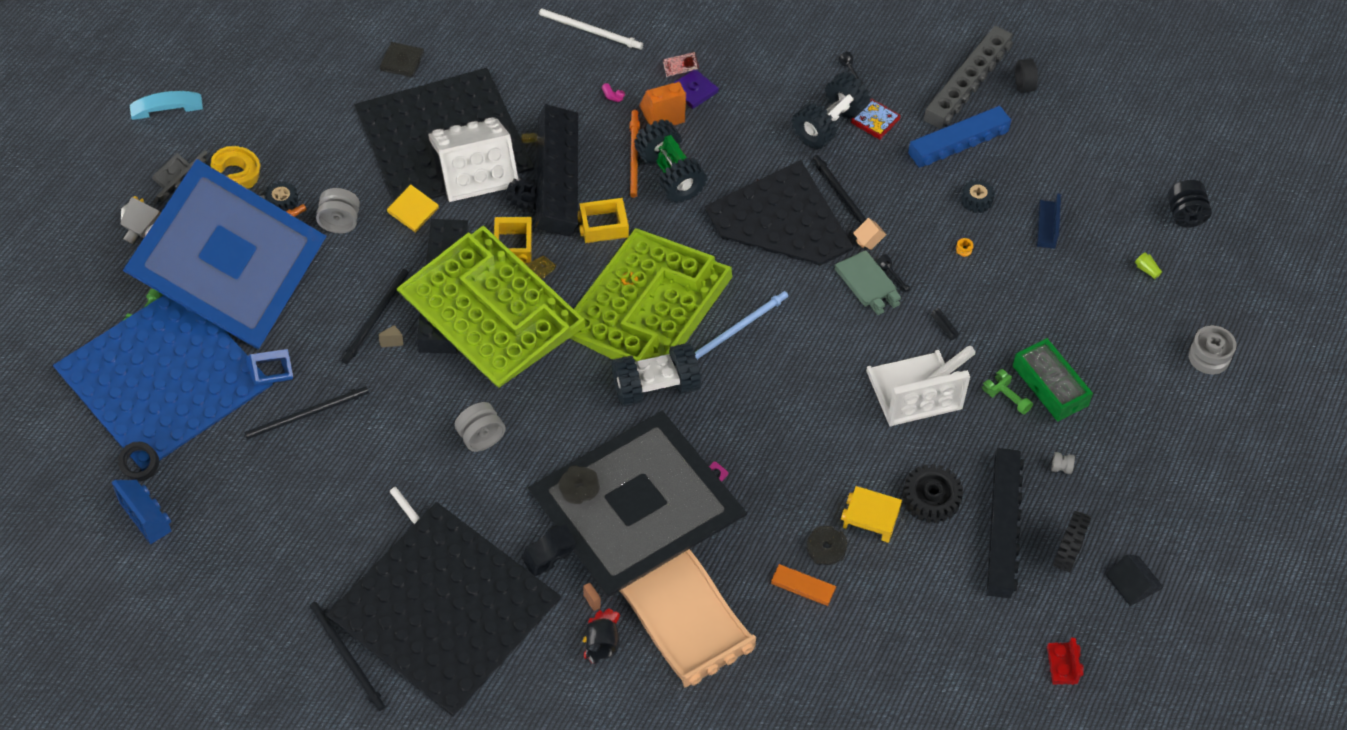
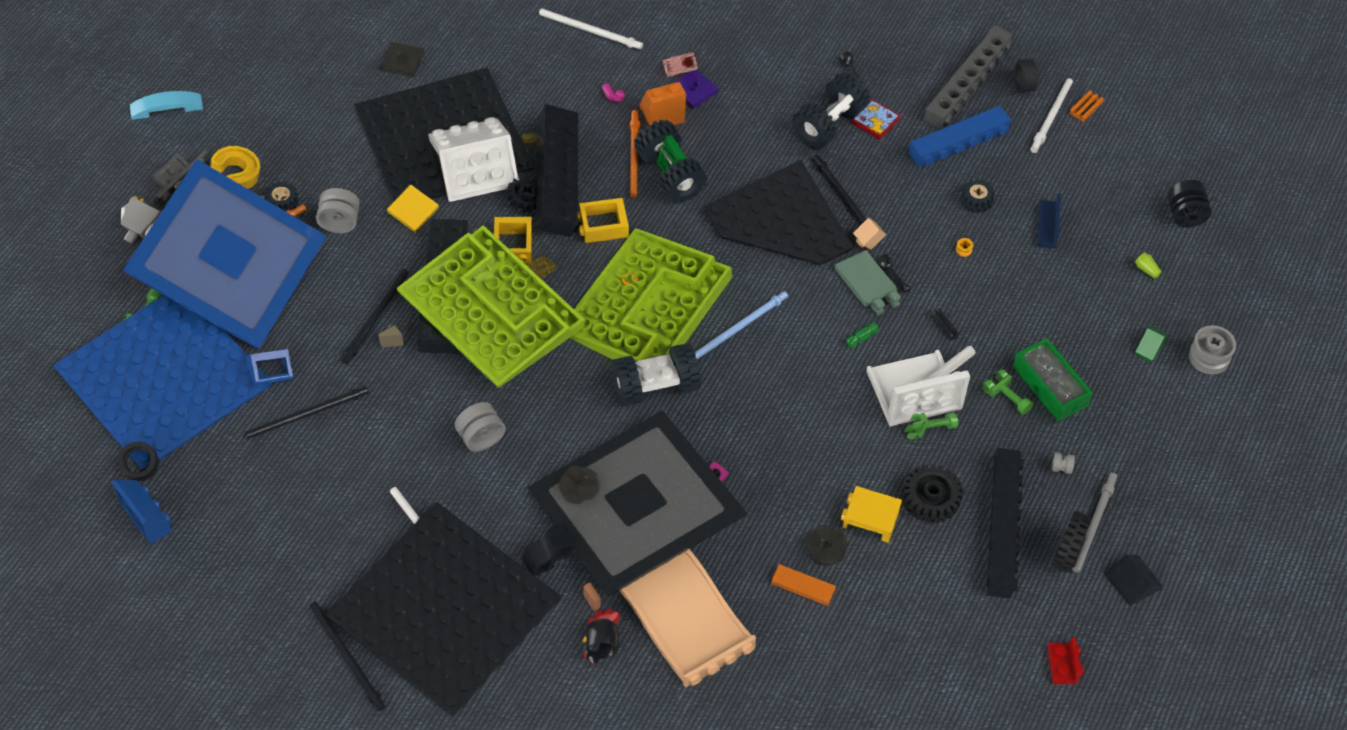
none -> green axle [846,322,879,348]
none -> bright green bar [905,413,958,439]
none -> white bar [1030,78,1073,153]
none -> orange tile [1069,90,1104,122]
none -> light grey bar [1072,473,1118,573]
none -> slope [1135,326,1169,363]

